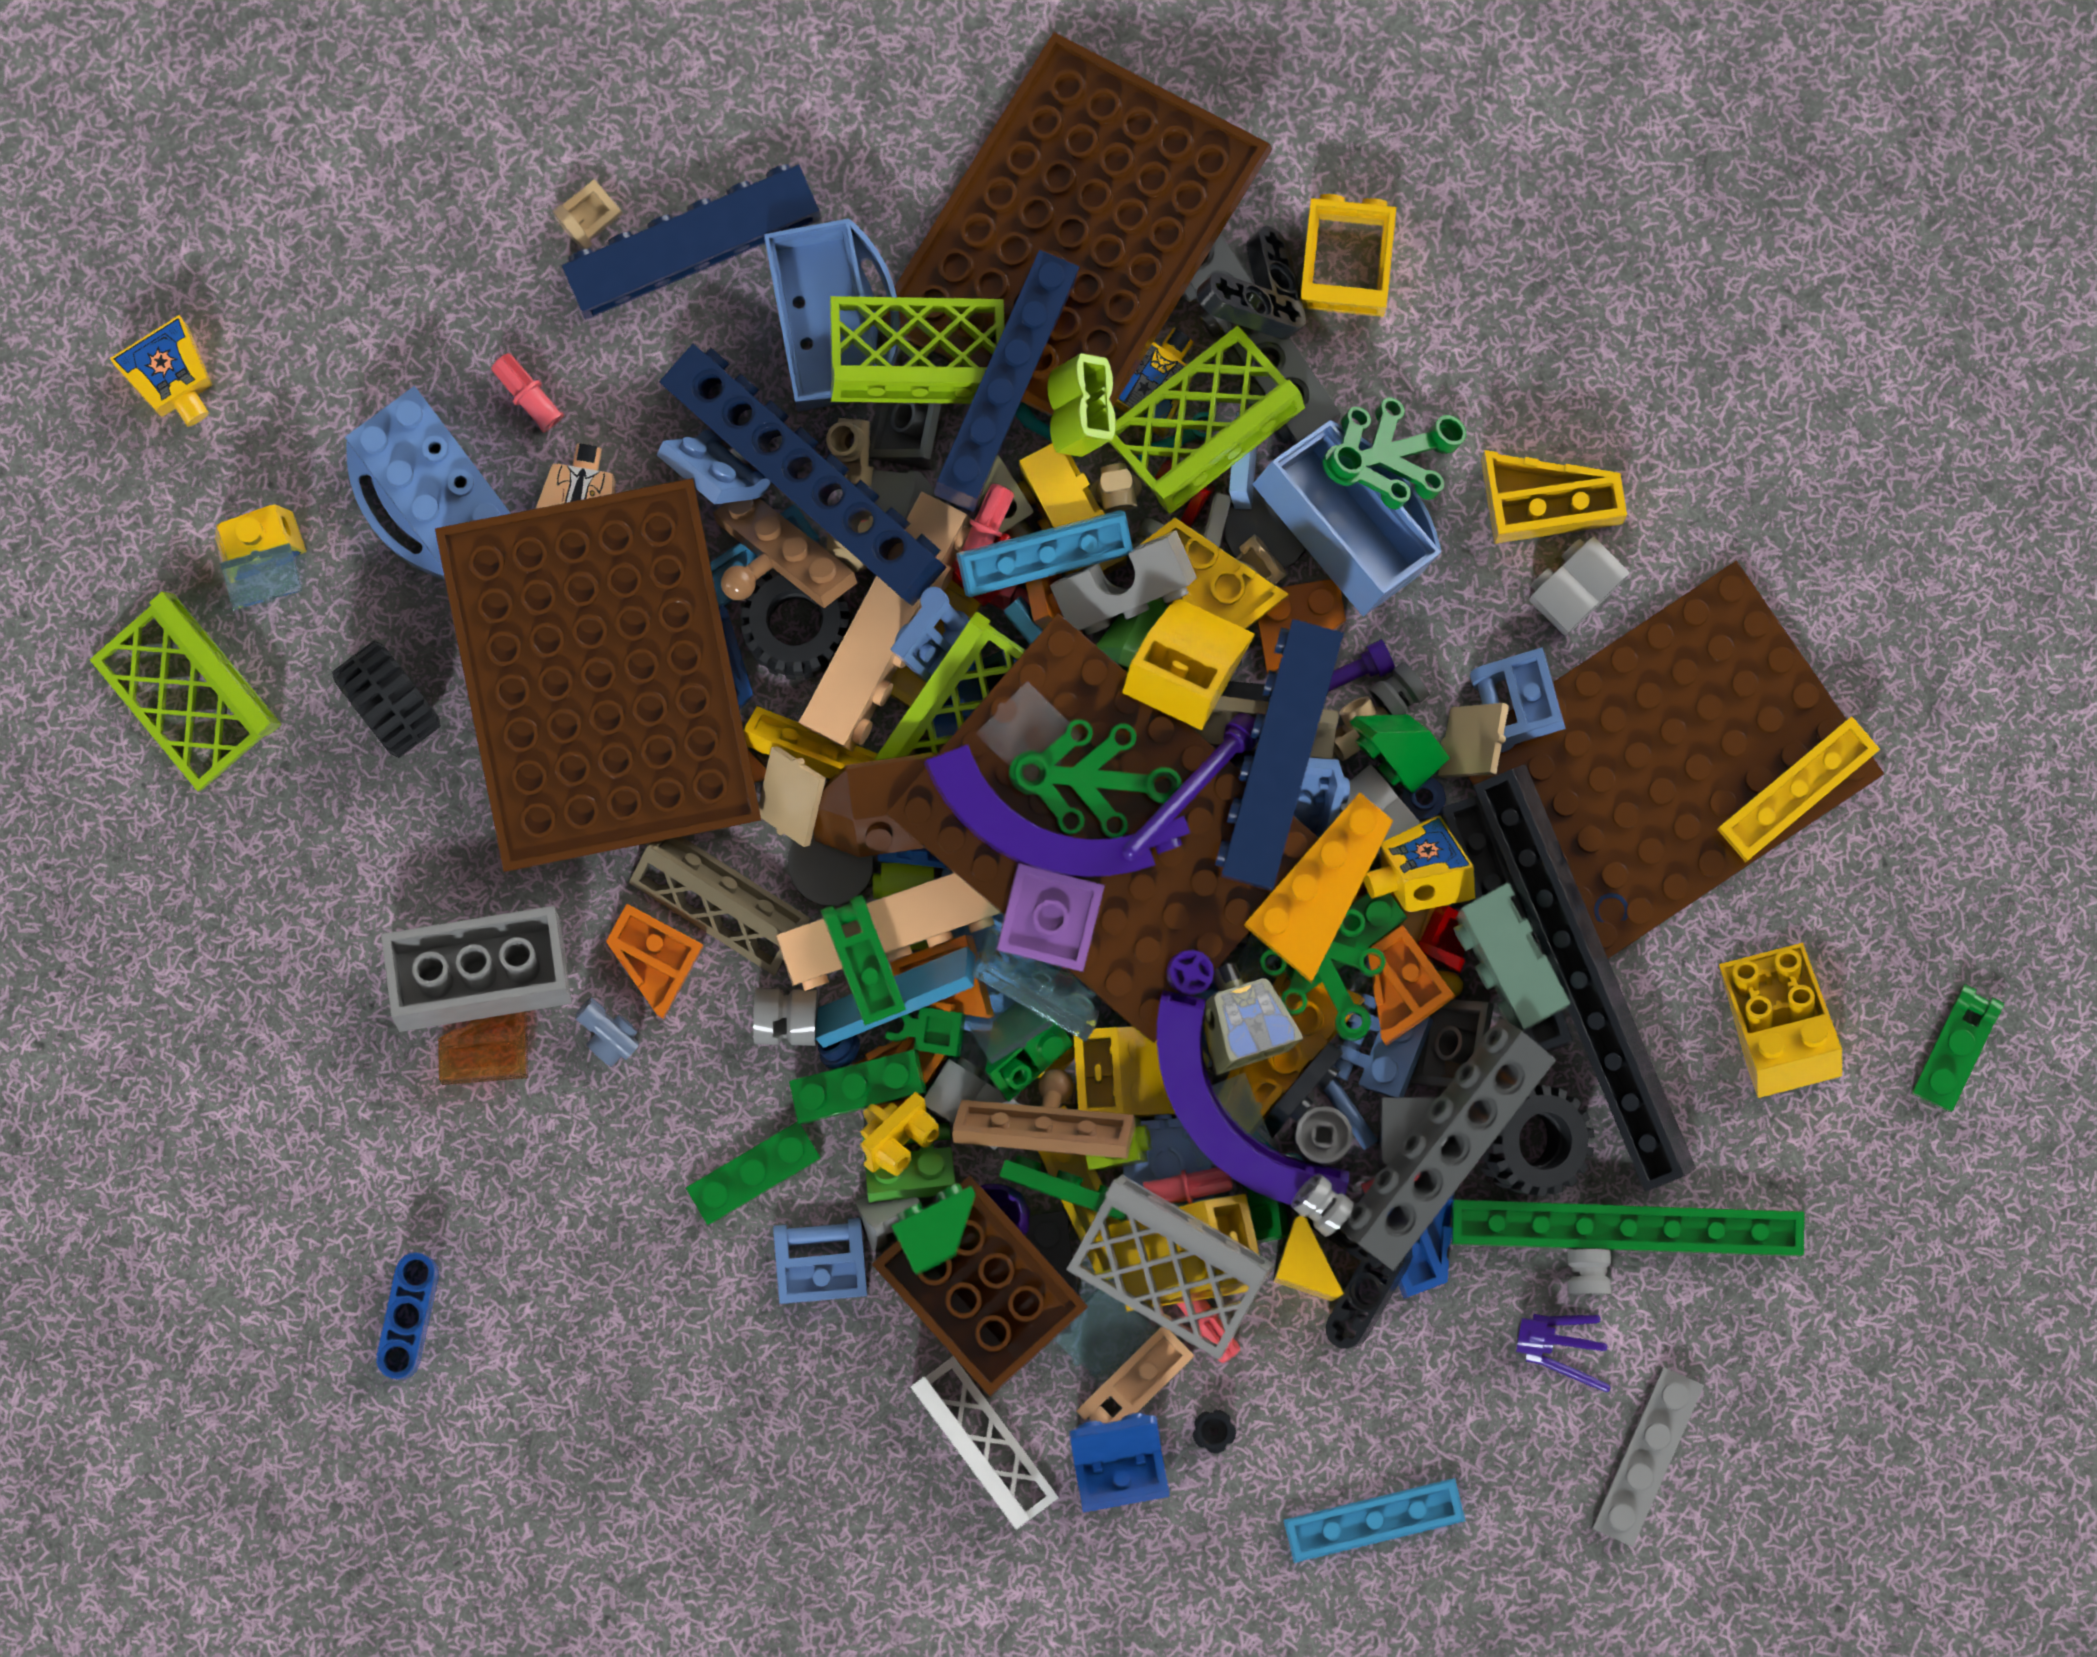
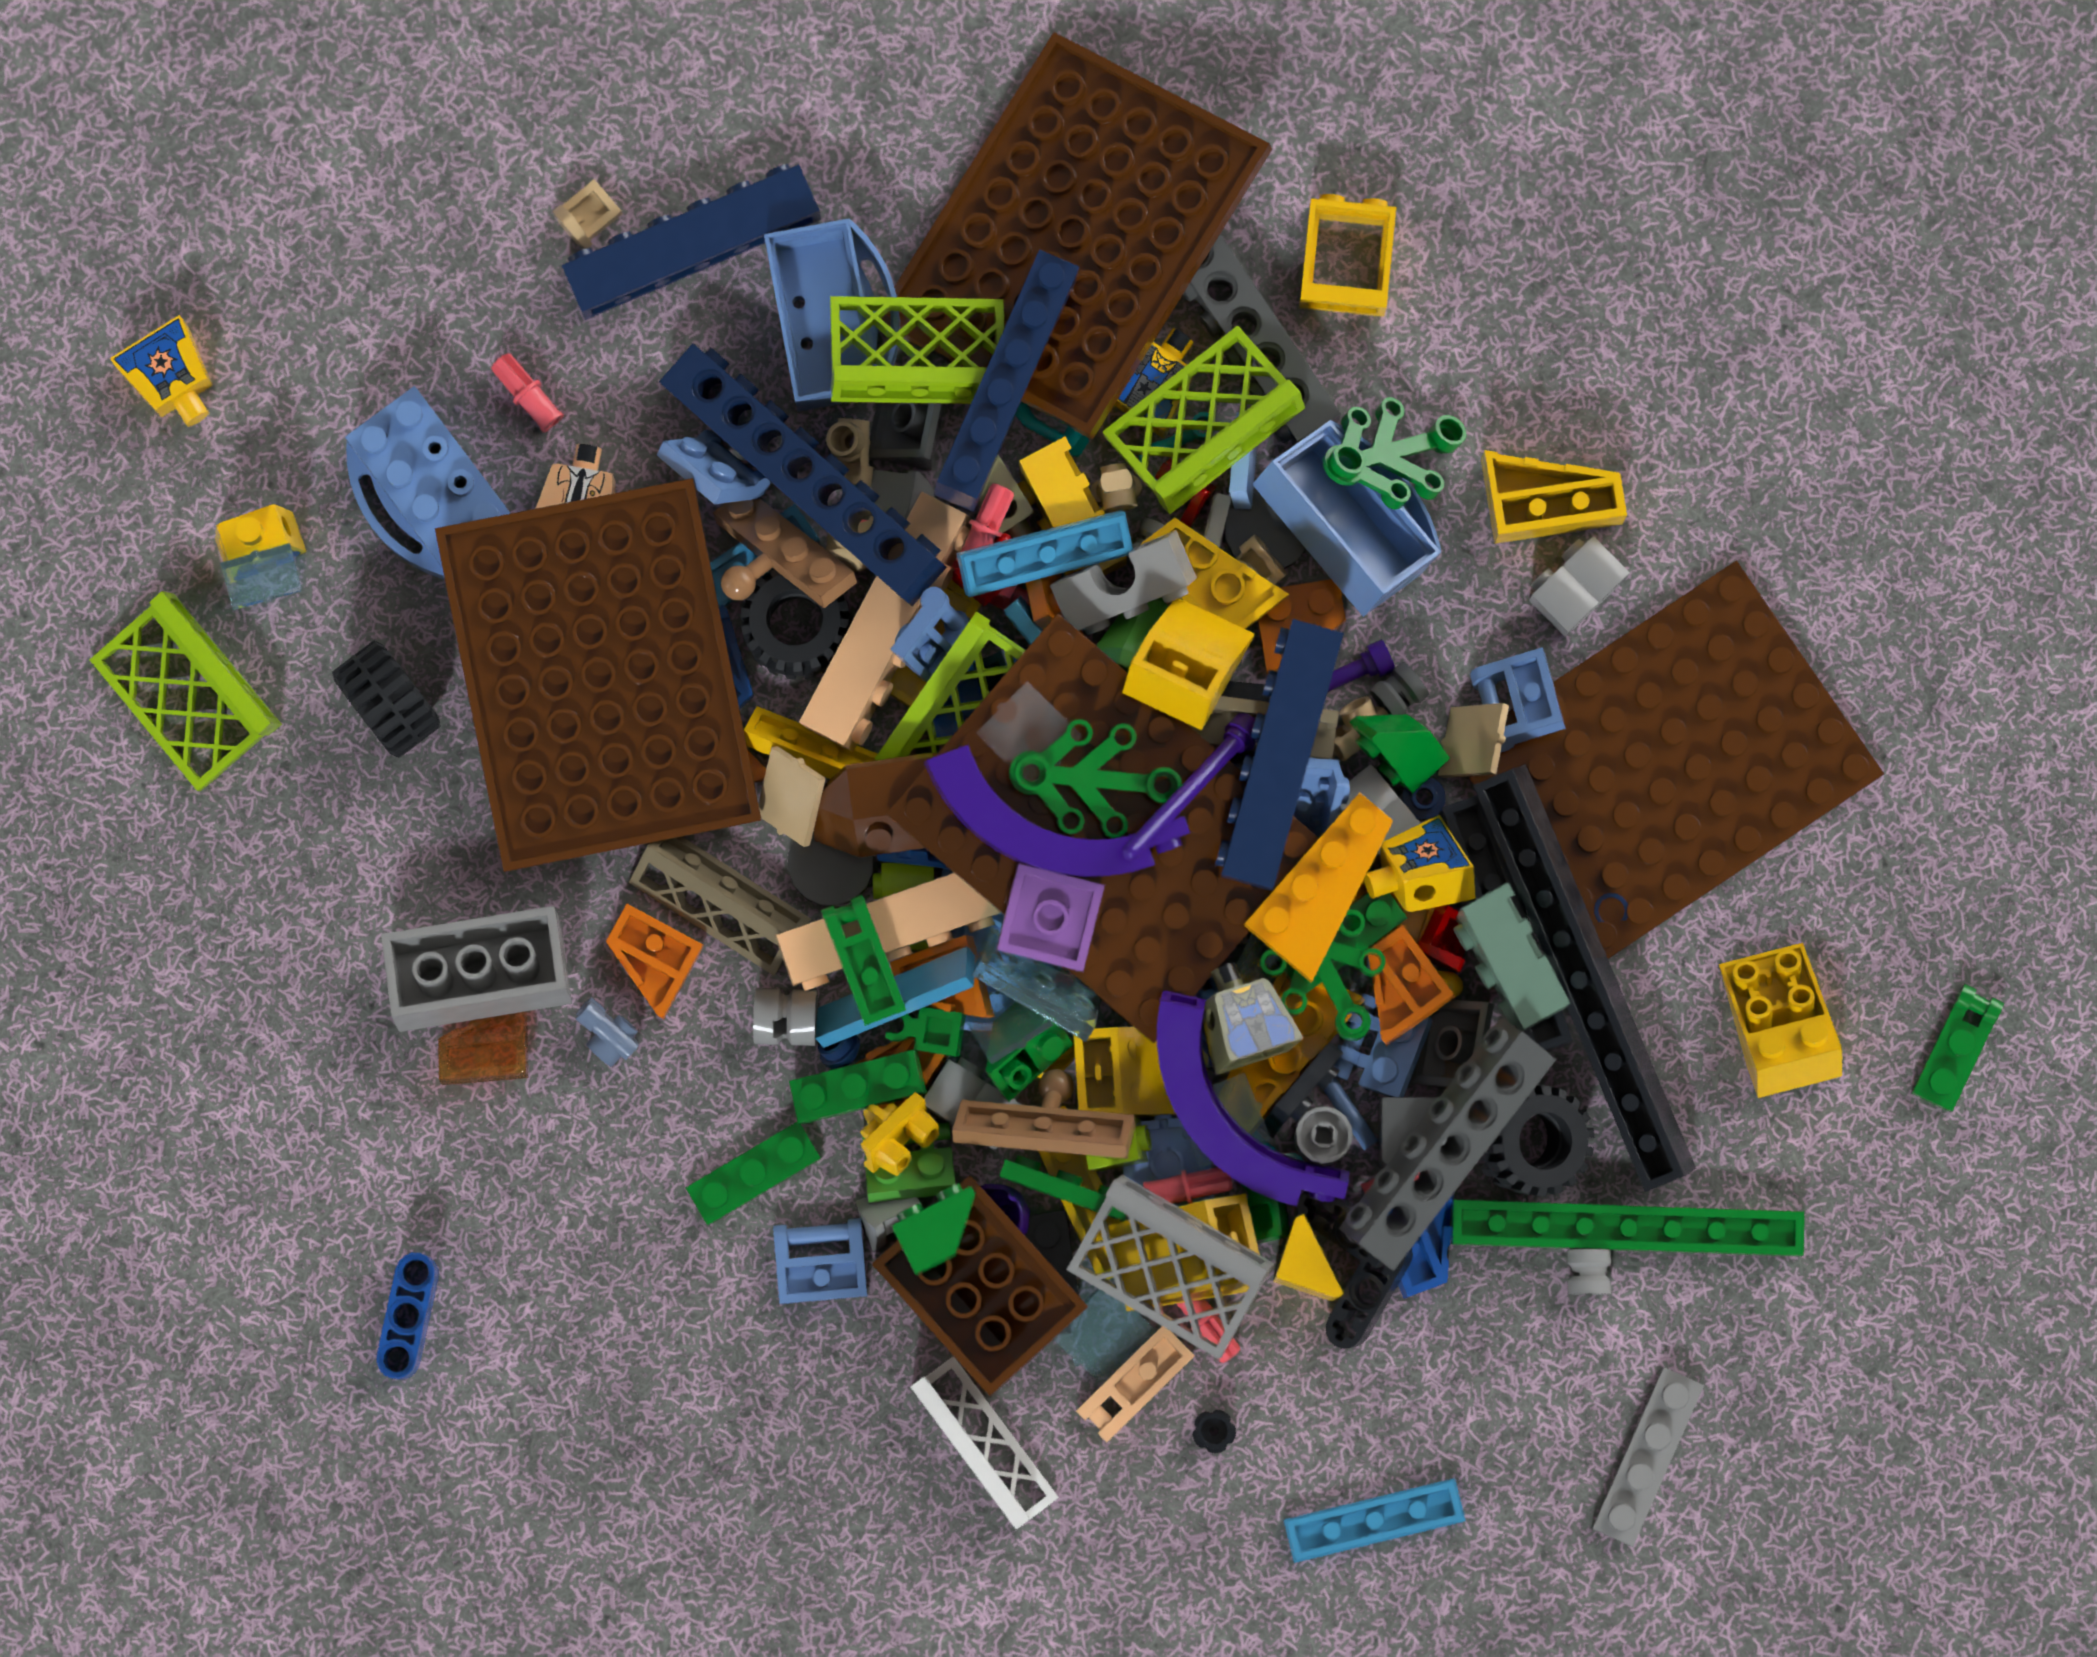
lime brick [1047,353,1116,457] -> none
blue bracket [1069,1413,1170,1513] -> none
dark purple wheel [1166,950,1214,995] -> none
black beam [1197,226,1306,339] -> none
light grey wheel [1291,1174,1354,1236] -> none
dark purple plant [1516,1314,1611,1392] -> none
yellow plate [1717,716,1880,862] -> none

